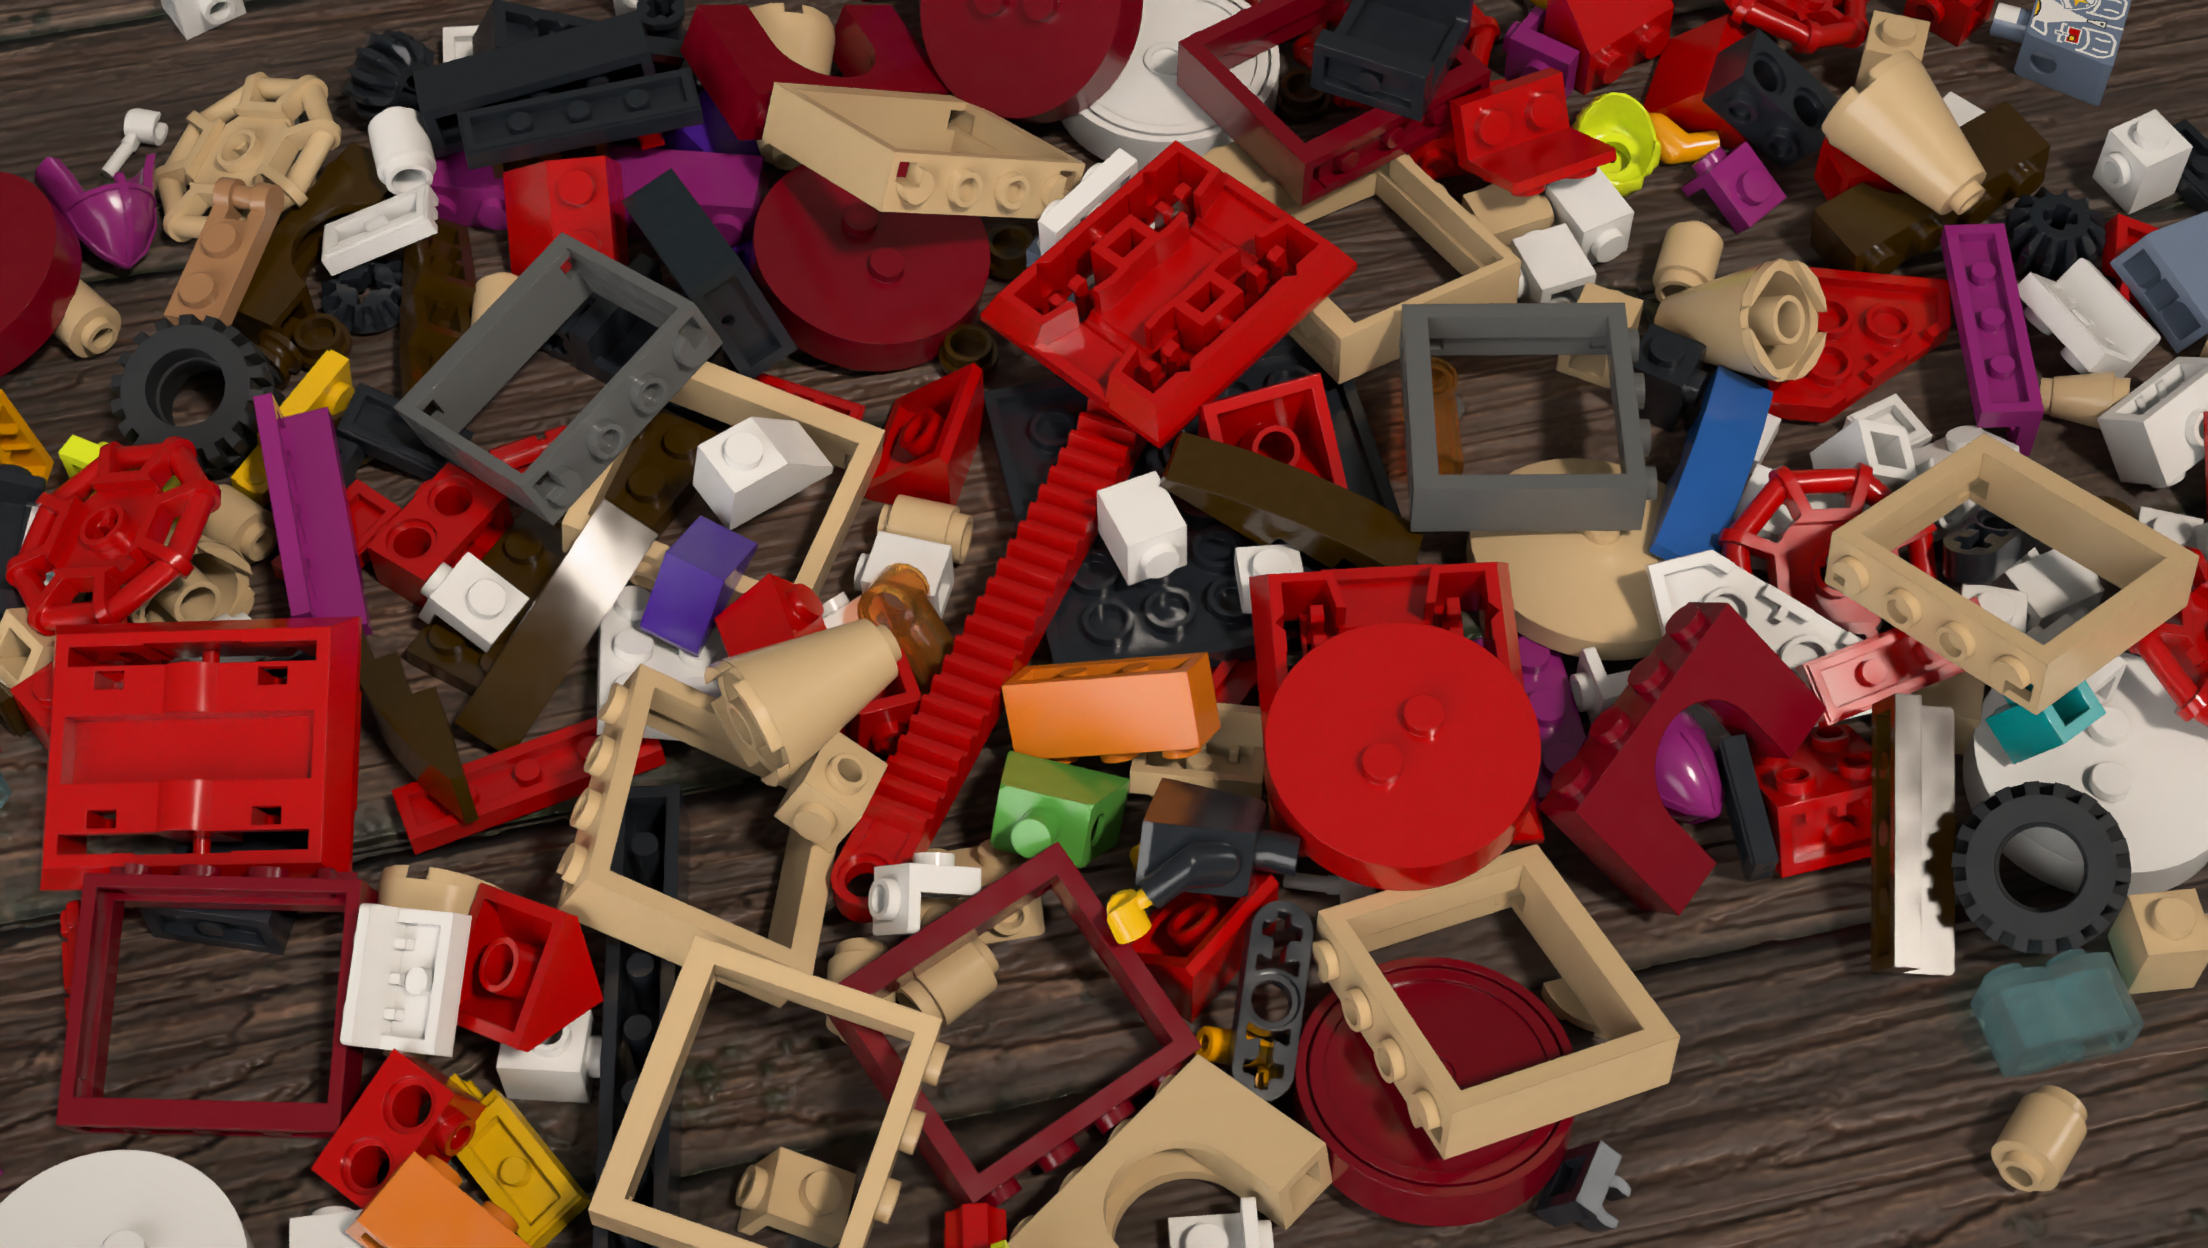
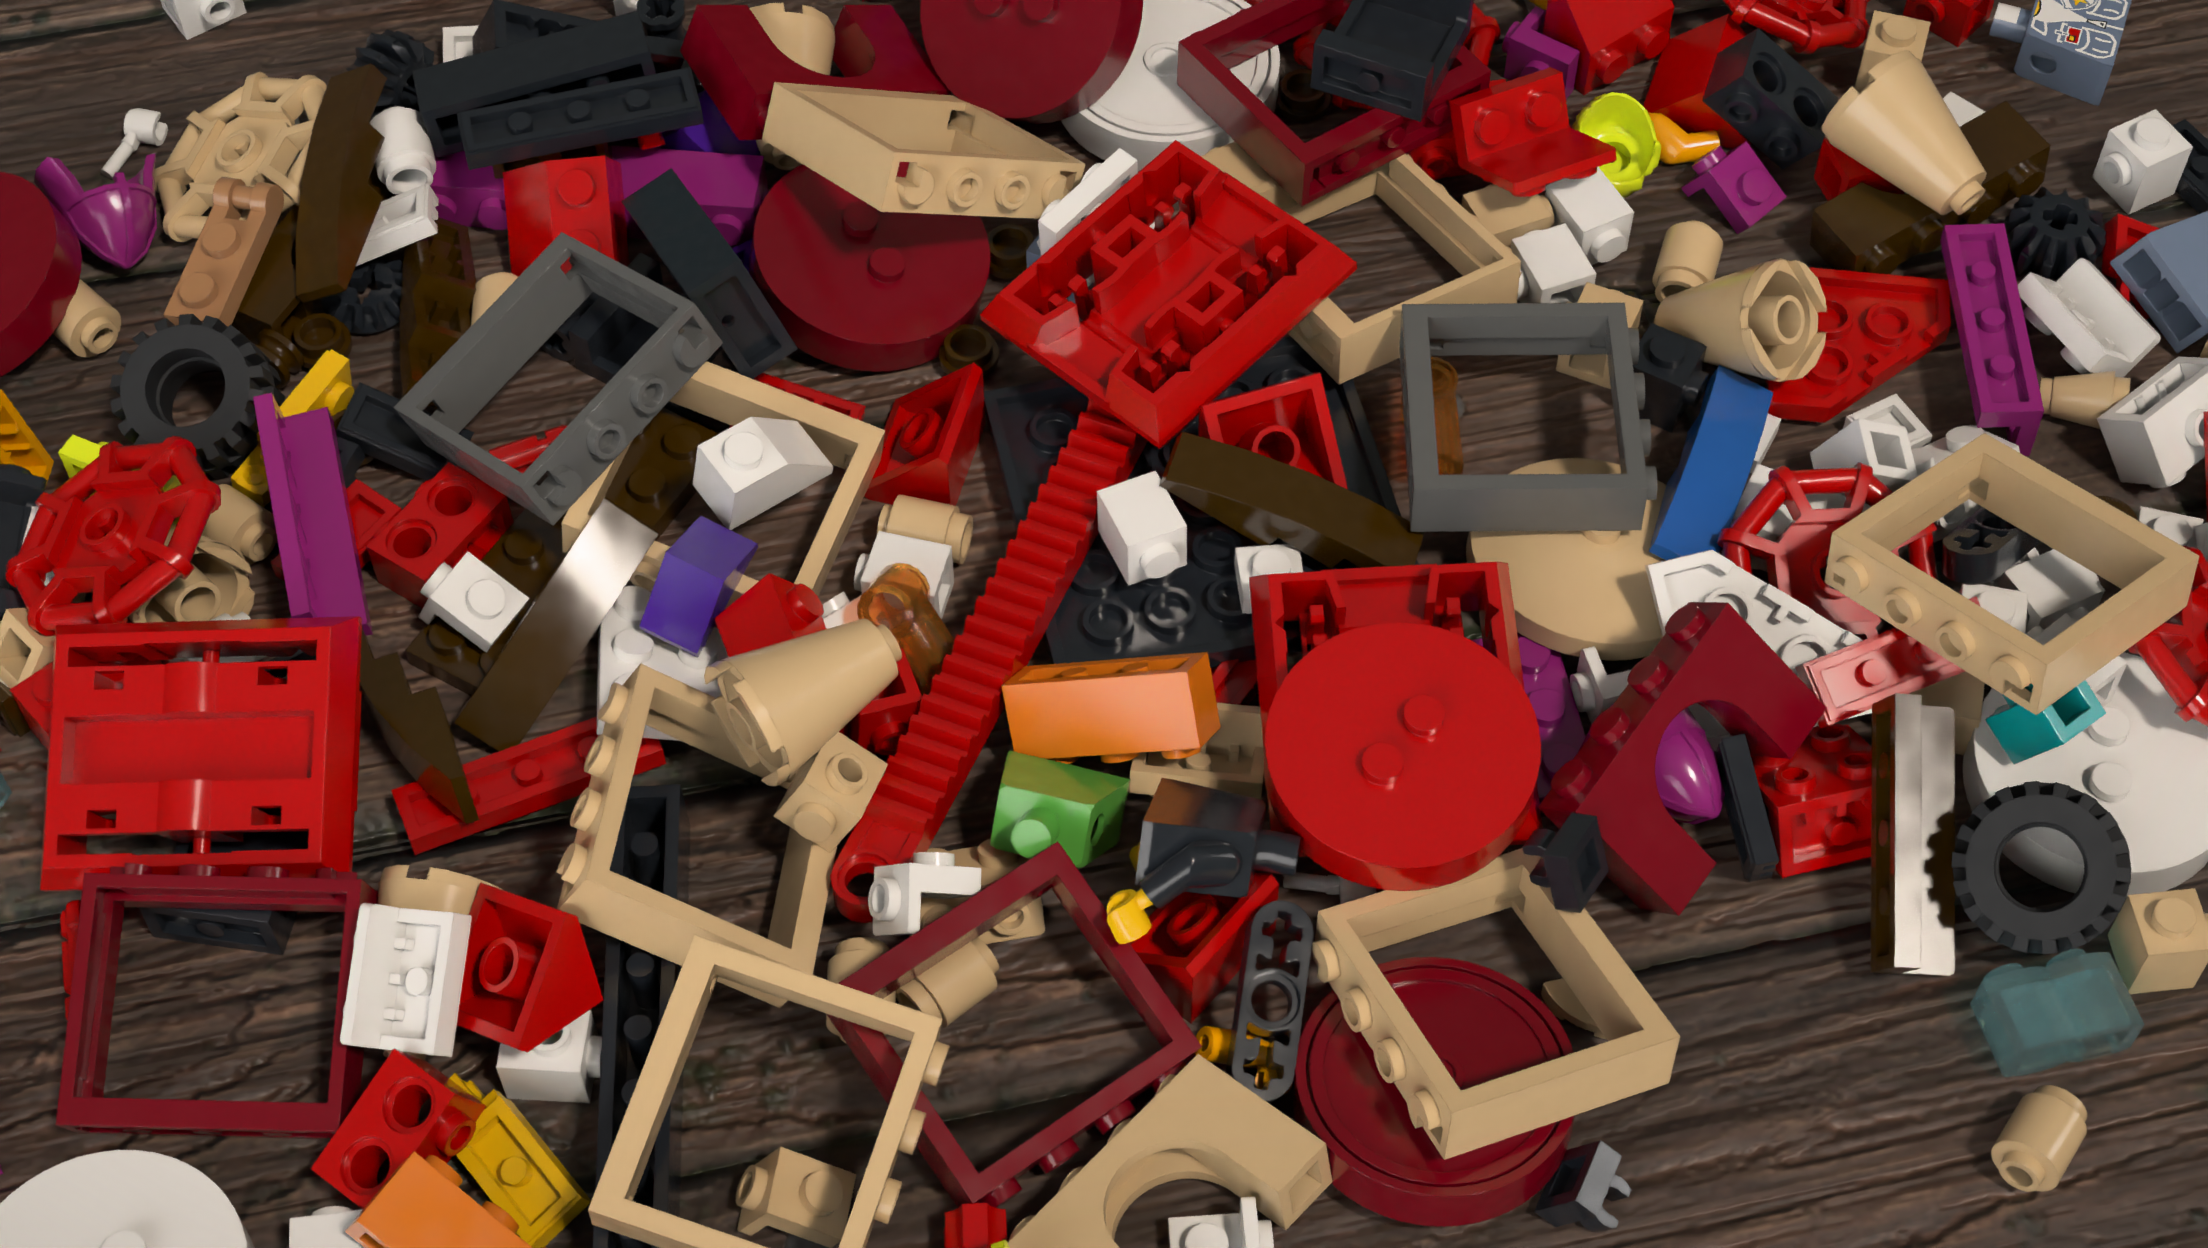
none -> dark brown slope [296,63,387,303]
none -> black tile [1522,812,1609,913]

